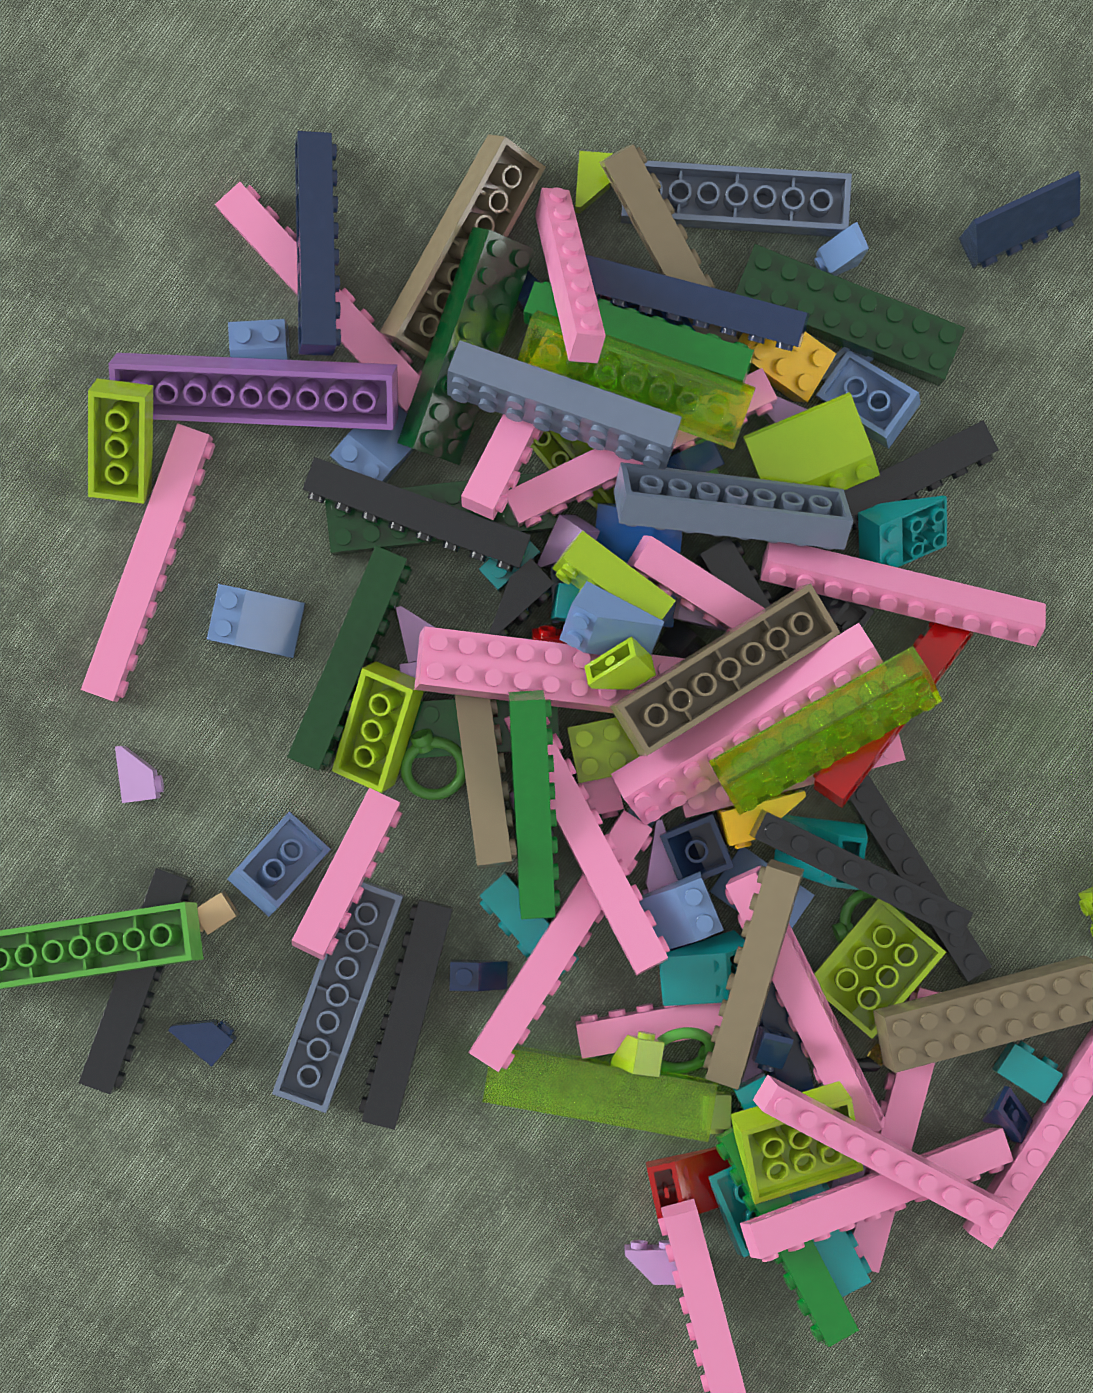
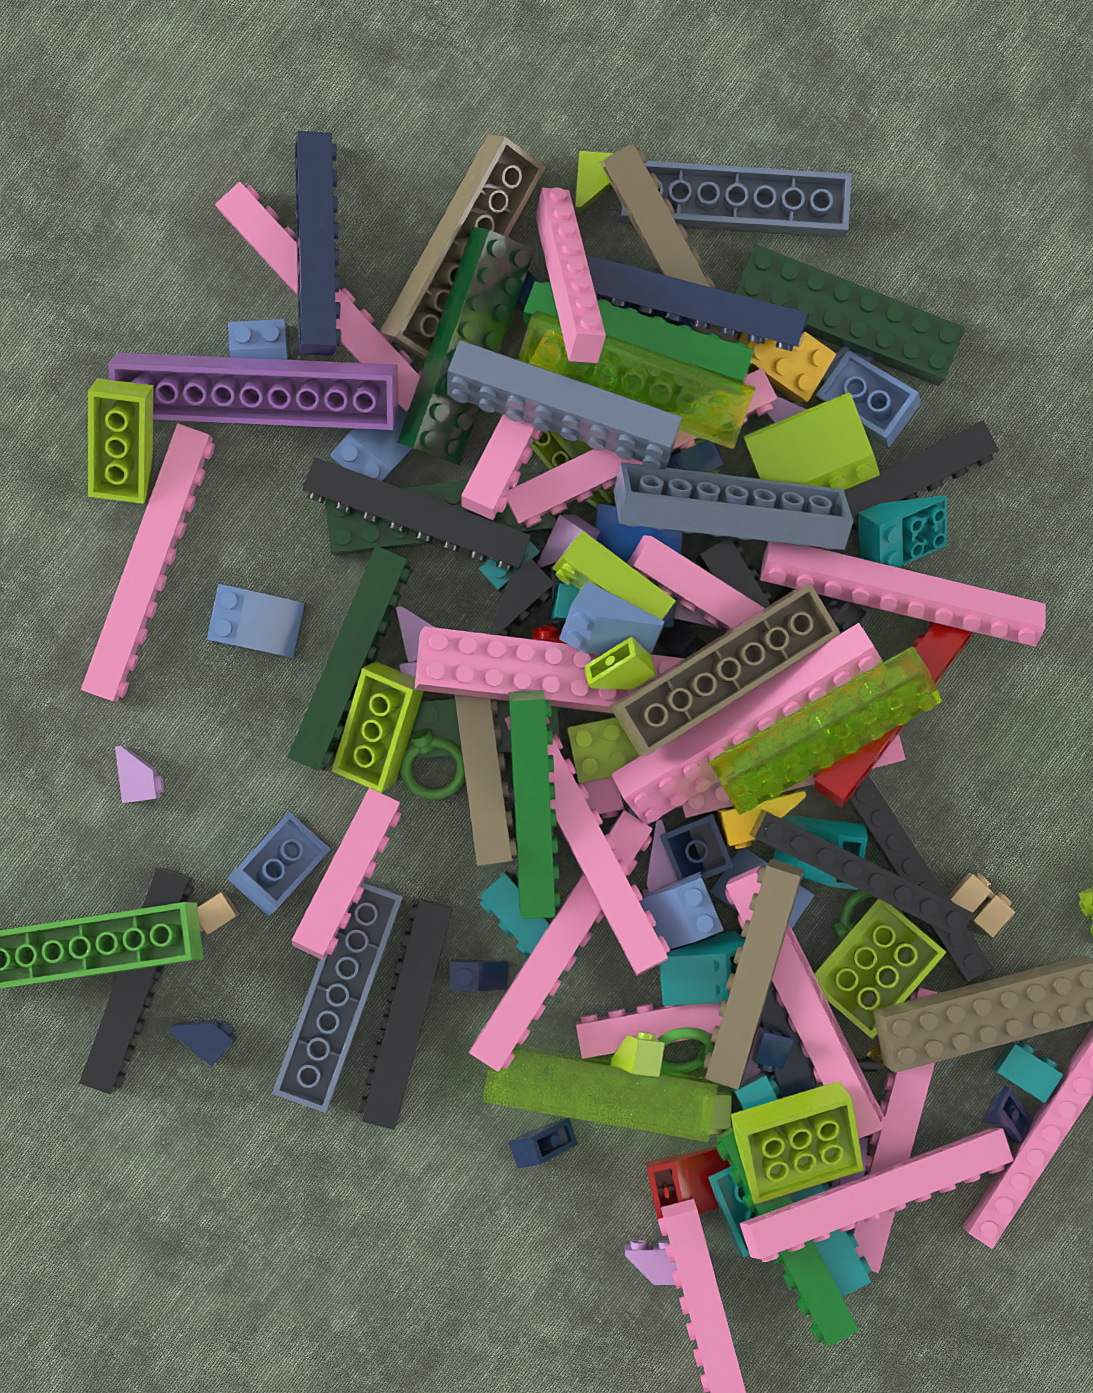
bright pink brick [753,1075,1016,1237] -> none
medium blue slope [814,222,869,276] -> none
dark blue slope [959,171,1081,269] -> none
none -> dark blue slope [509,1118,578,1169]
none -> tan piece [947,873,1015,937]

